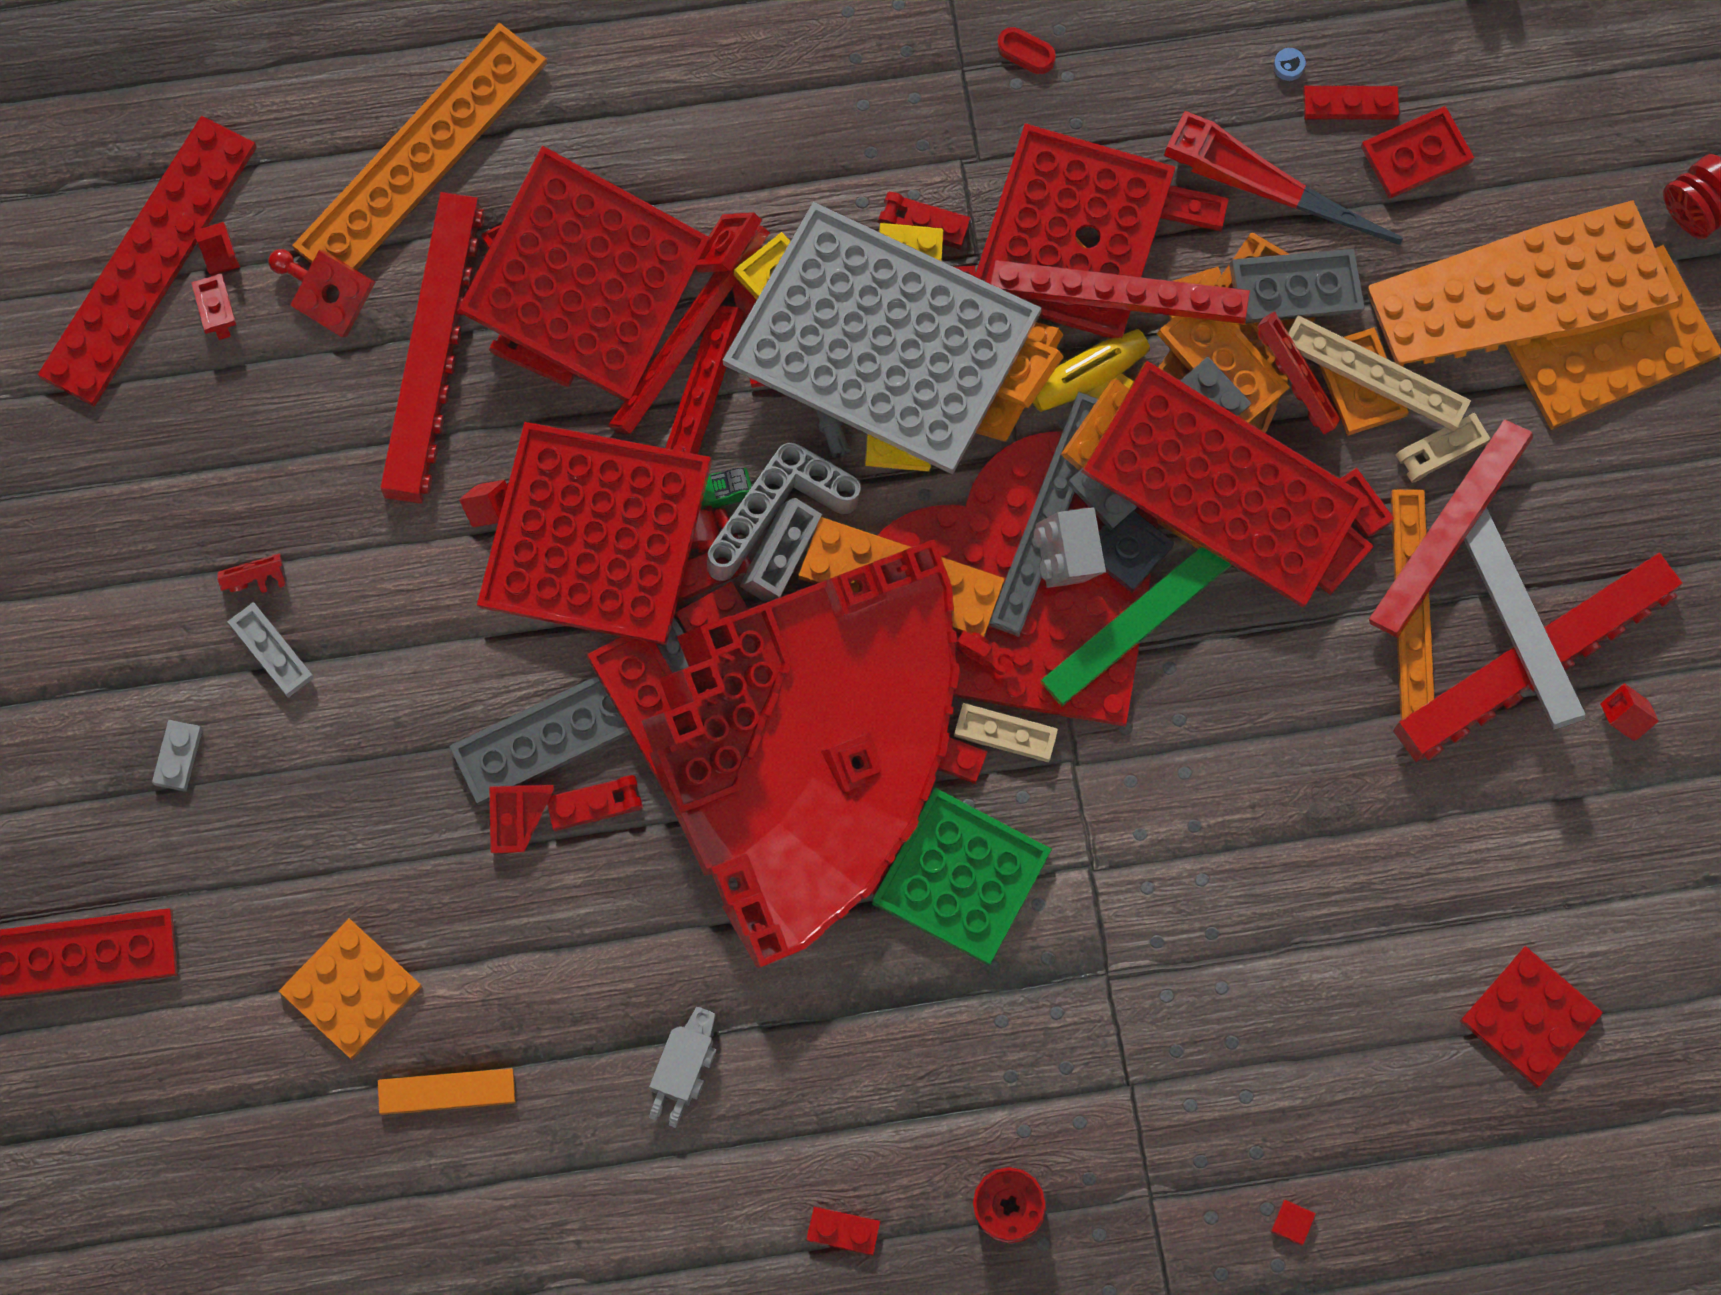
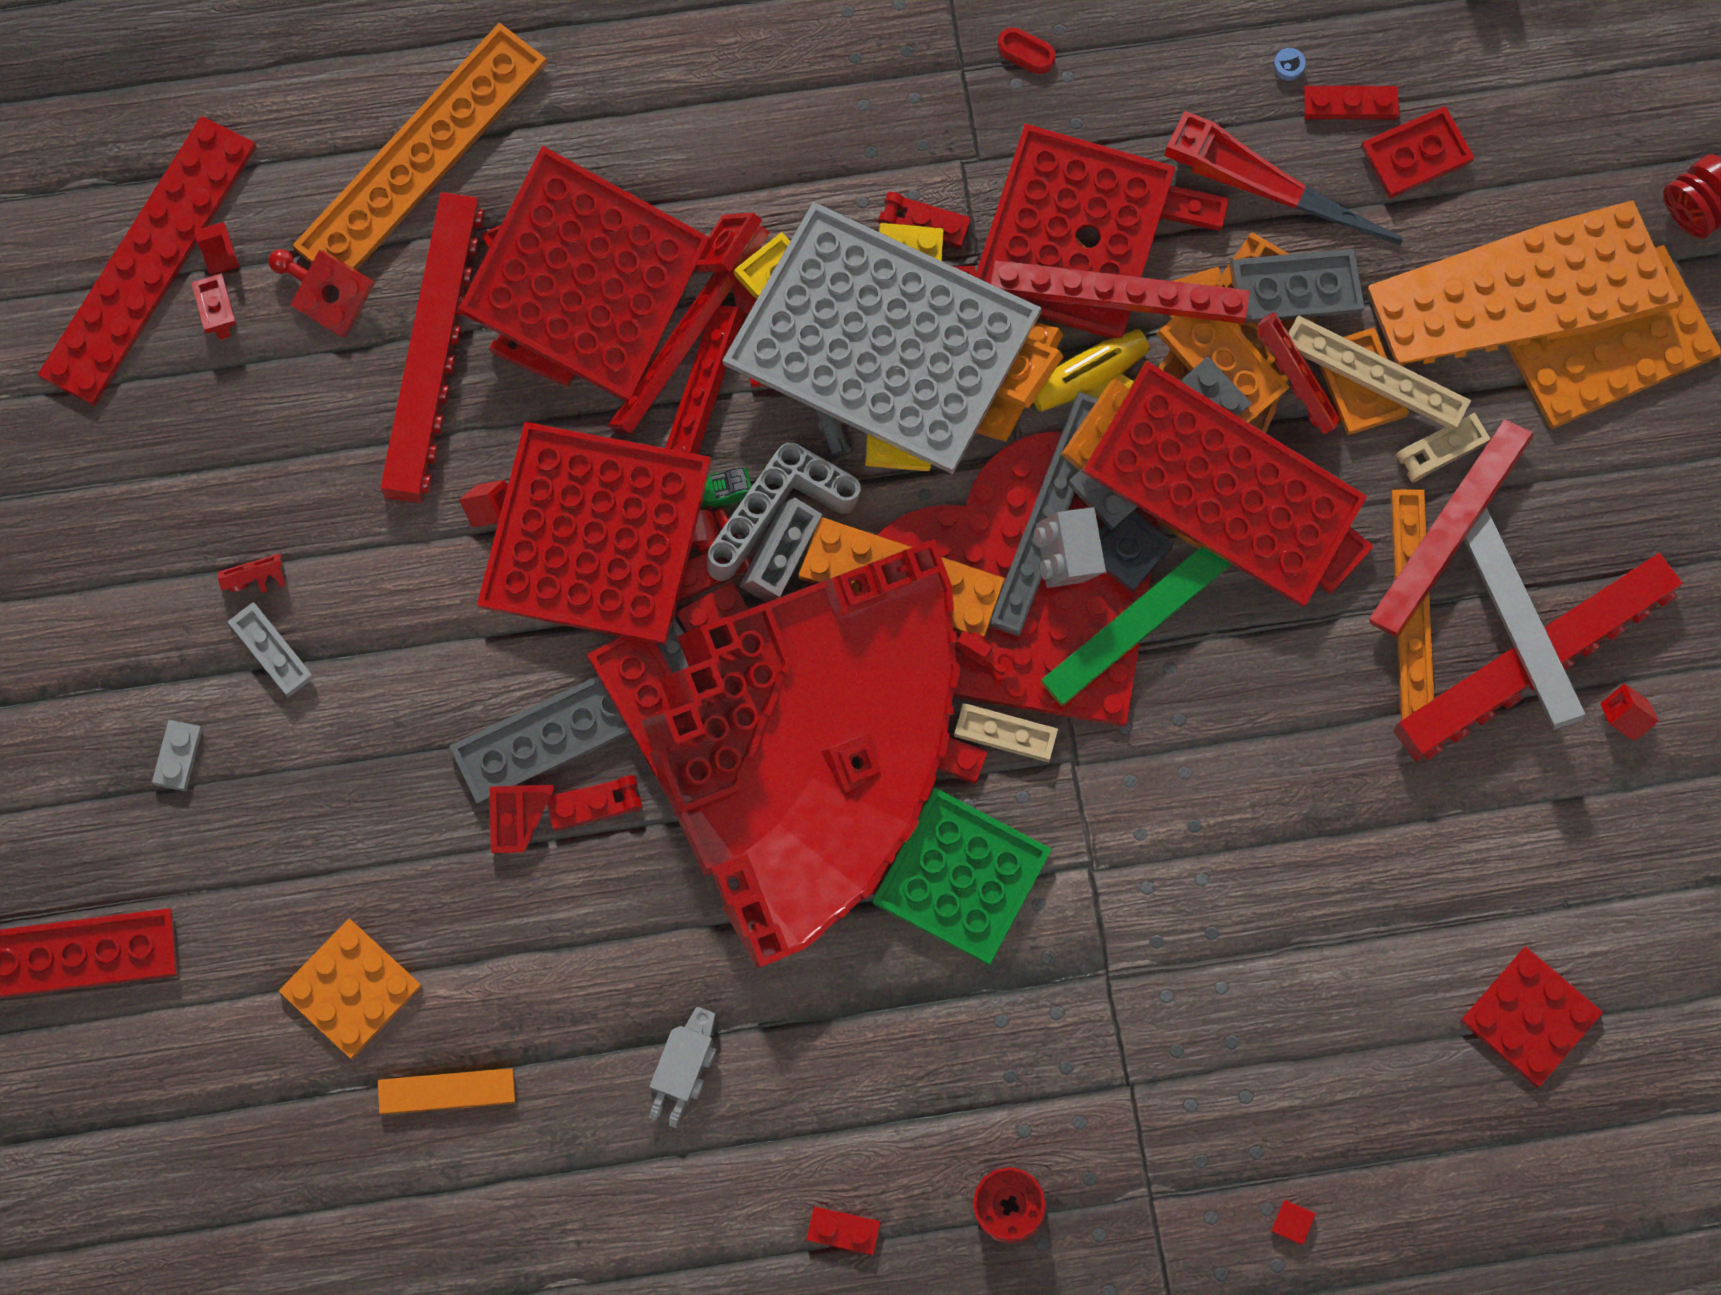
red plate [1340,468,1395,539] -> none

